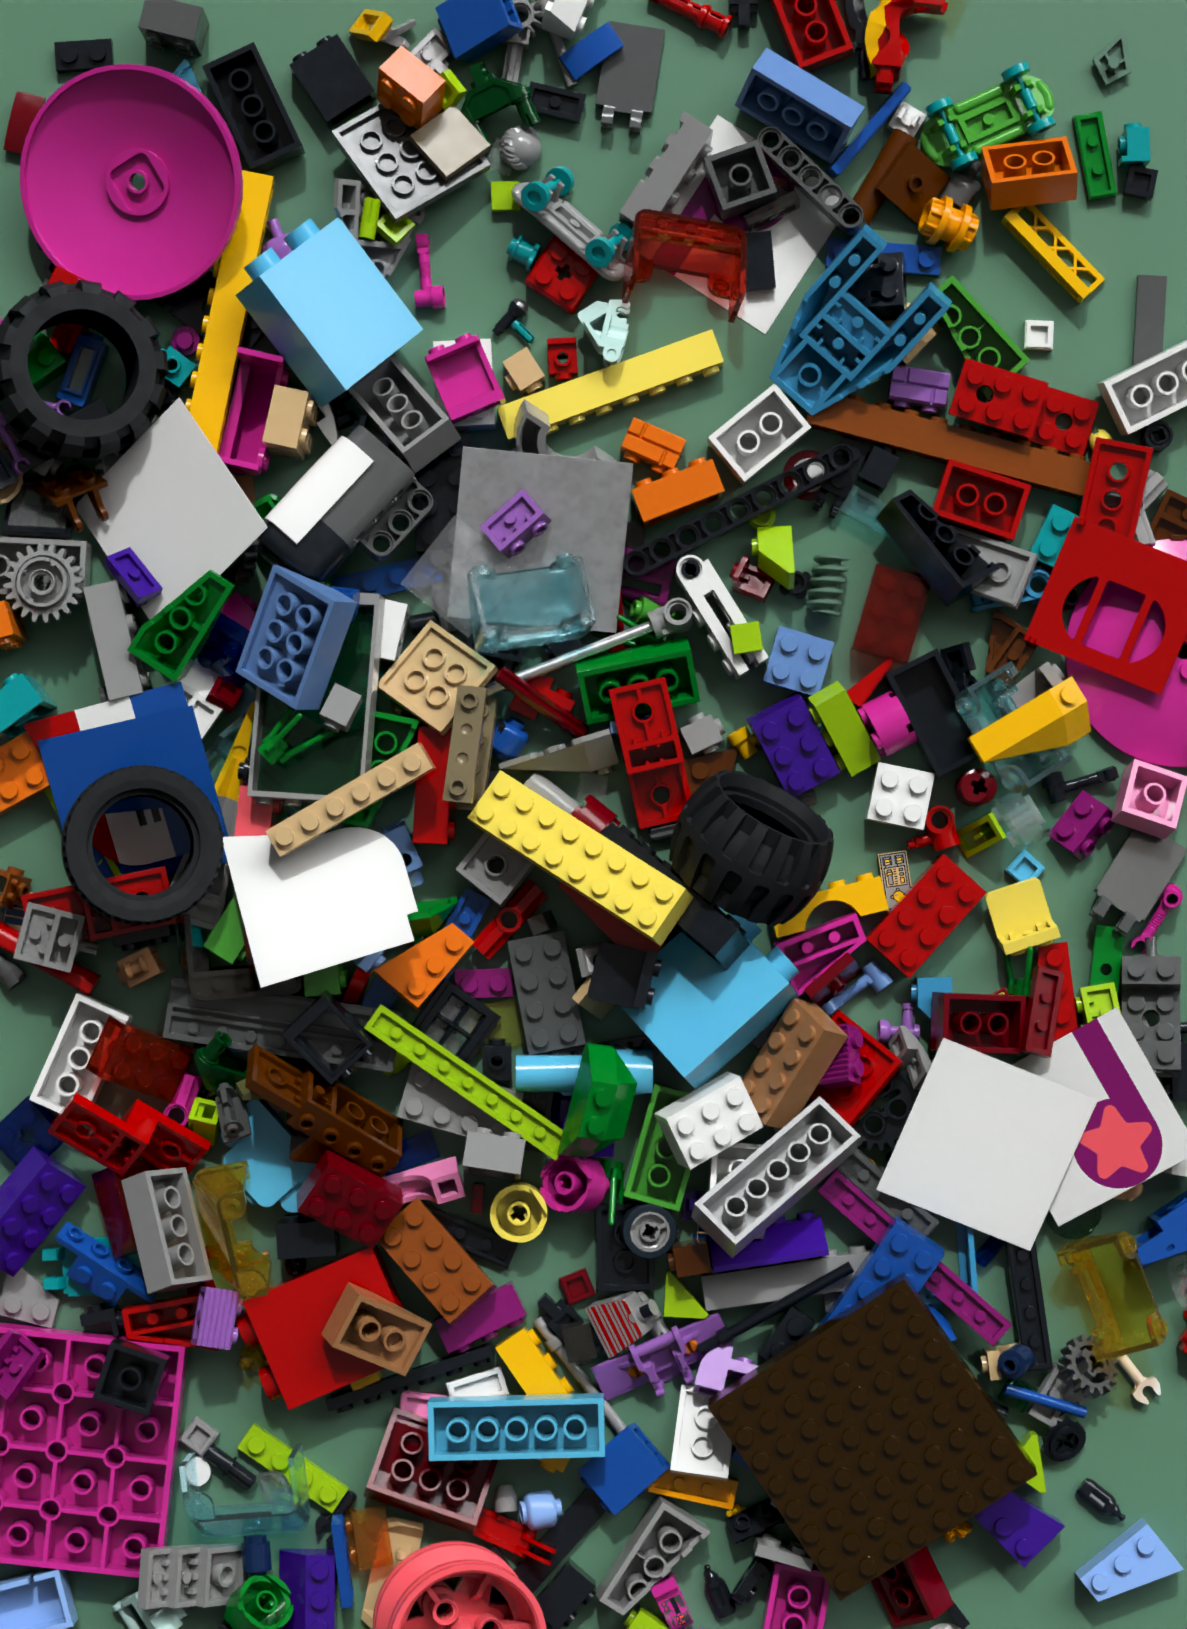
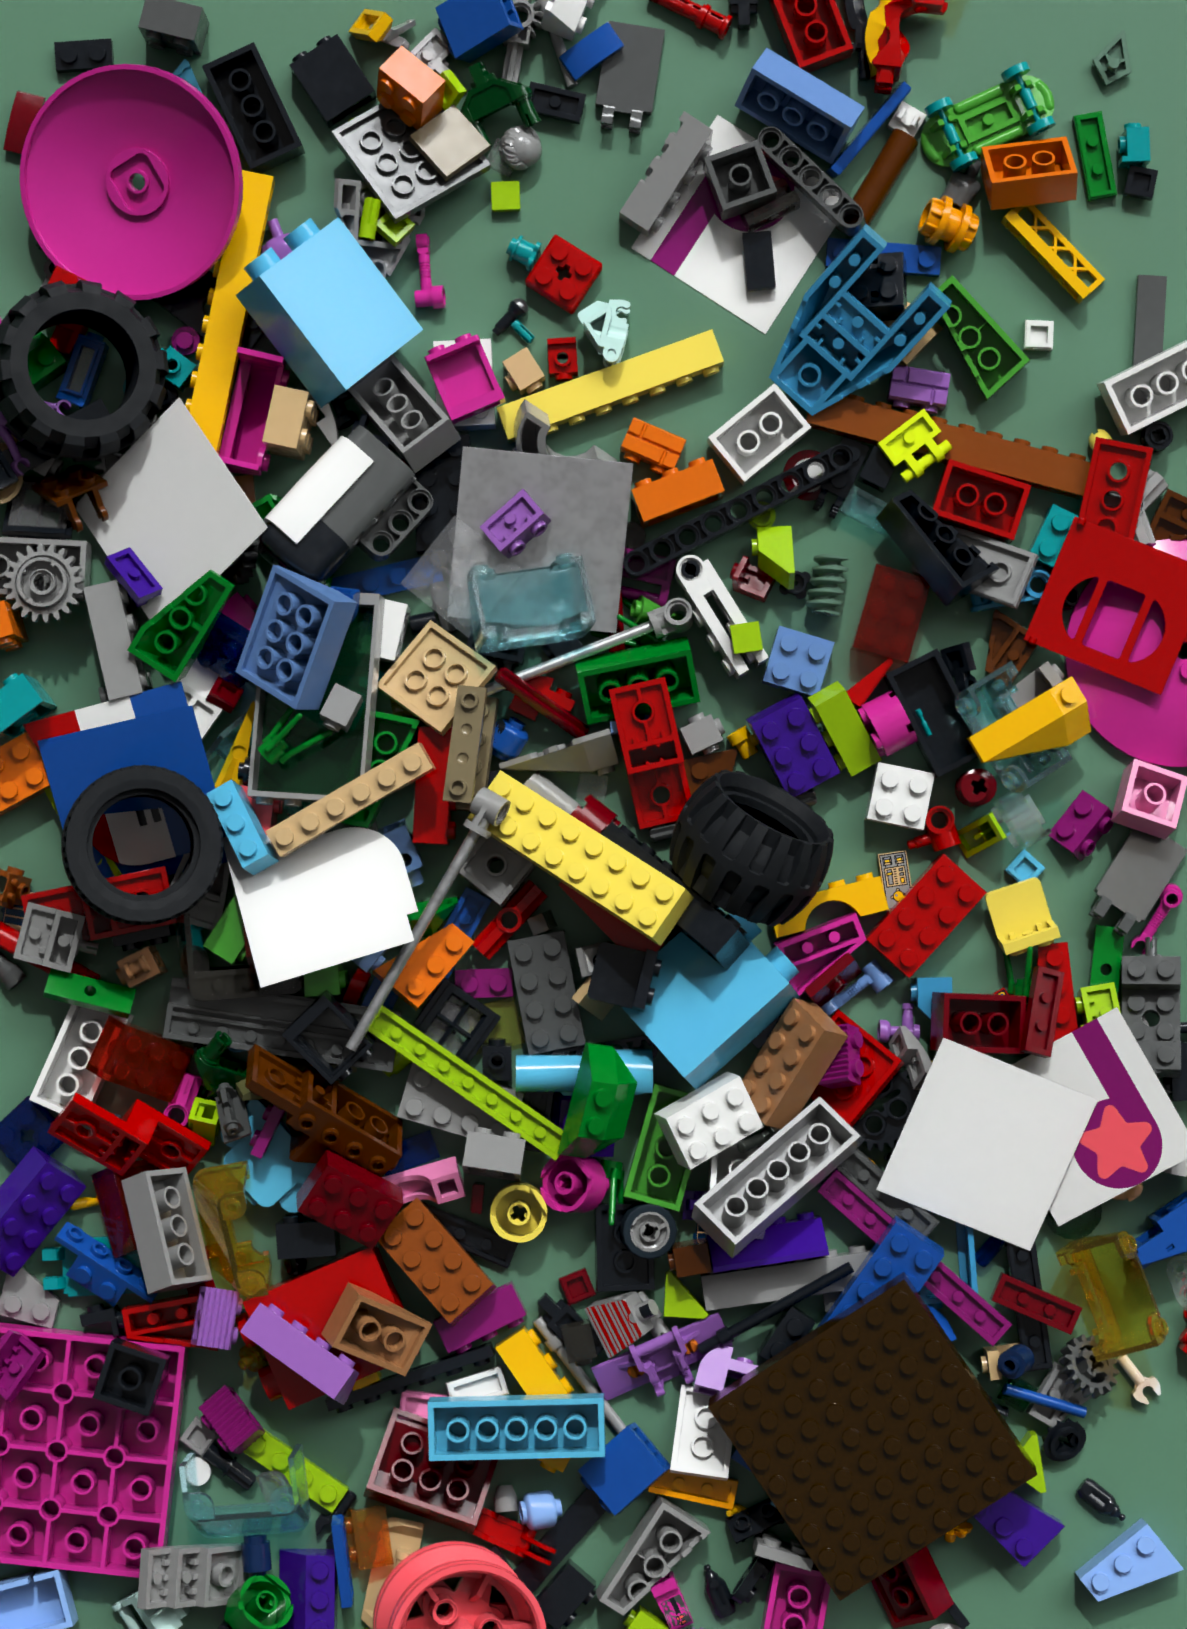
piece [511,166,638,282] -> none
clear red windscreen [622,209,747,323] -> none
reddish brown plate [874,142,950,224] -> none
red bracket [948,358,1100,455] -> none
black brick [1039,766,1119,804] -> none
none -> green tile [43,968,136,1019]
none -> yellow piece [70,1184,105,1211]
none -> magenta brick [199,1385,266,1454]
none -> medium azure brick [206,779,279,875]
none -> medium lavender wedge [240,1302,359,1405]
none -> magenta plate [249,1103,286,1159]
none -> flat silver piece [346,787,511,1052]
none -> pearl dark grey bar [737,1125,781,1153]
none -> neon yellow plate [877,409,953,483]
none -> teal piece [915,708,932,736]
none -> dark red plate [990,1272,1082,1335]

